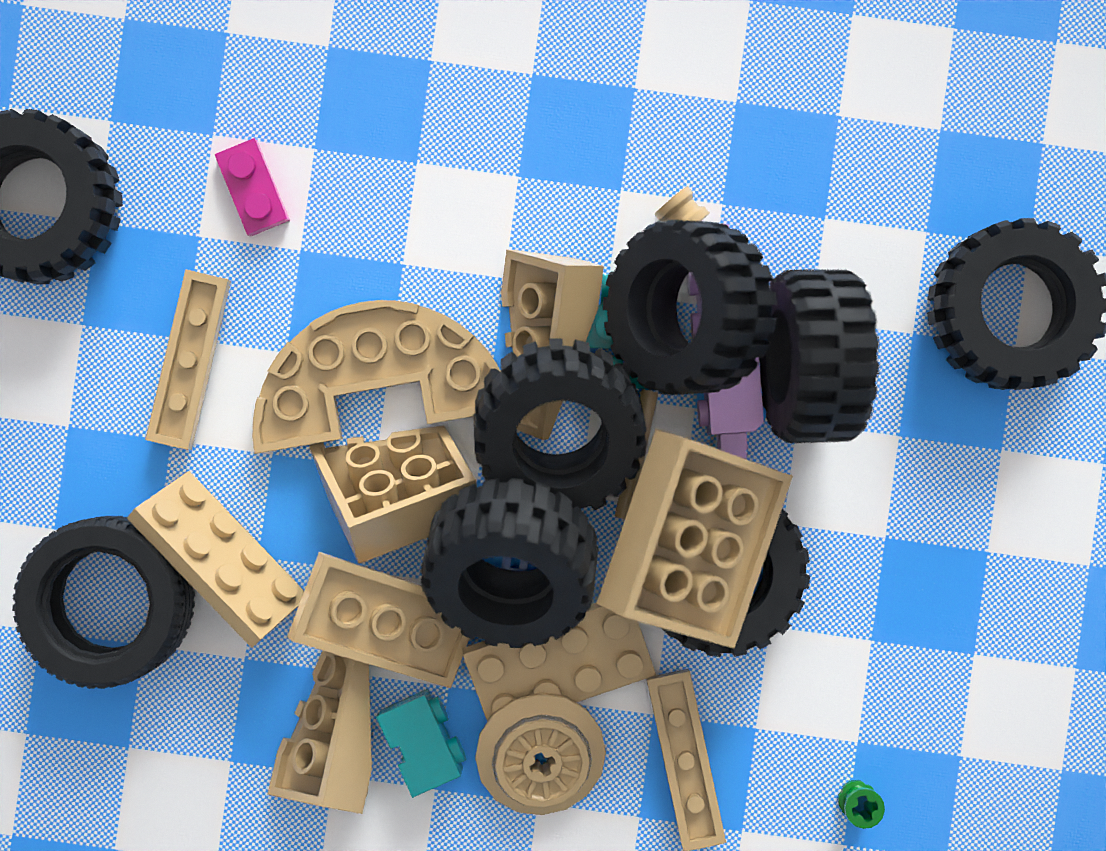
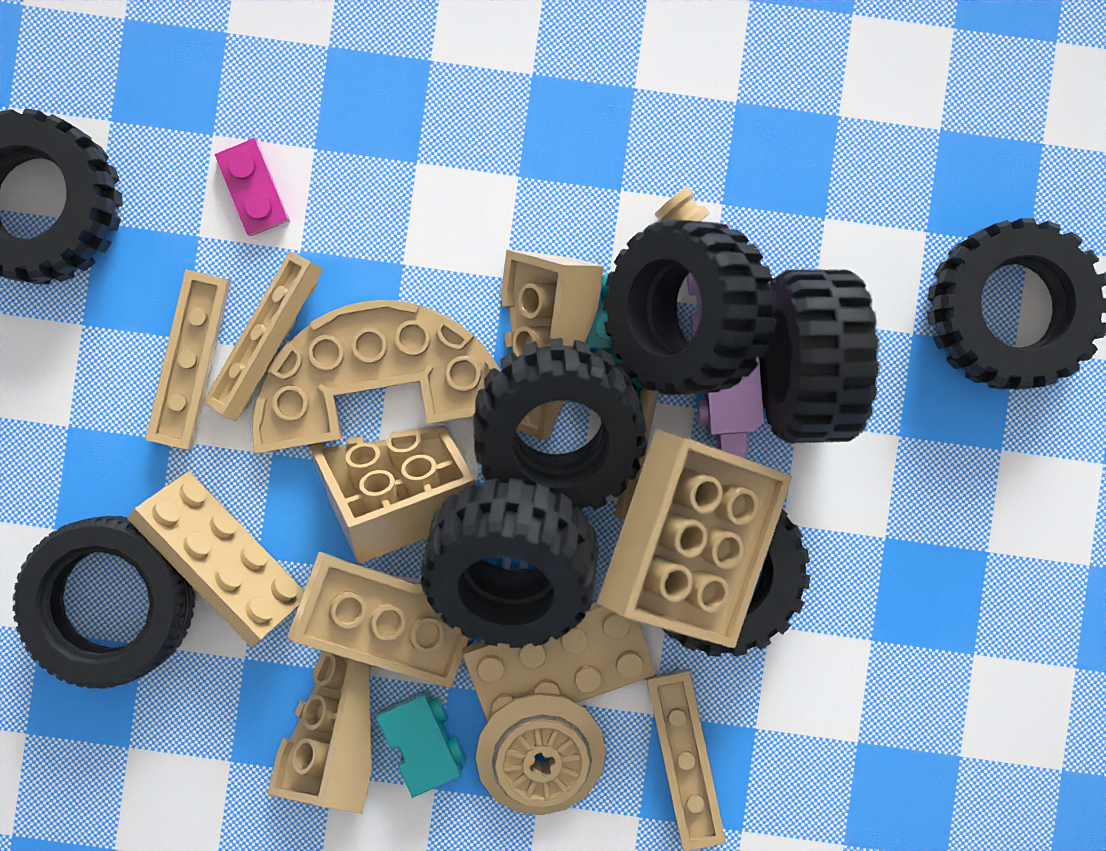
green bush [837,780,885,829] -> none
none -> tan plate [204,251,323,422]

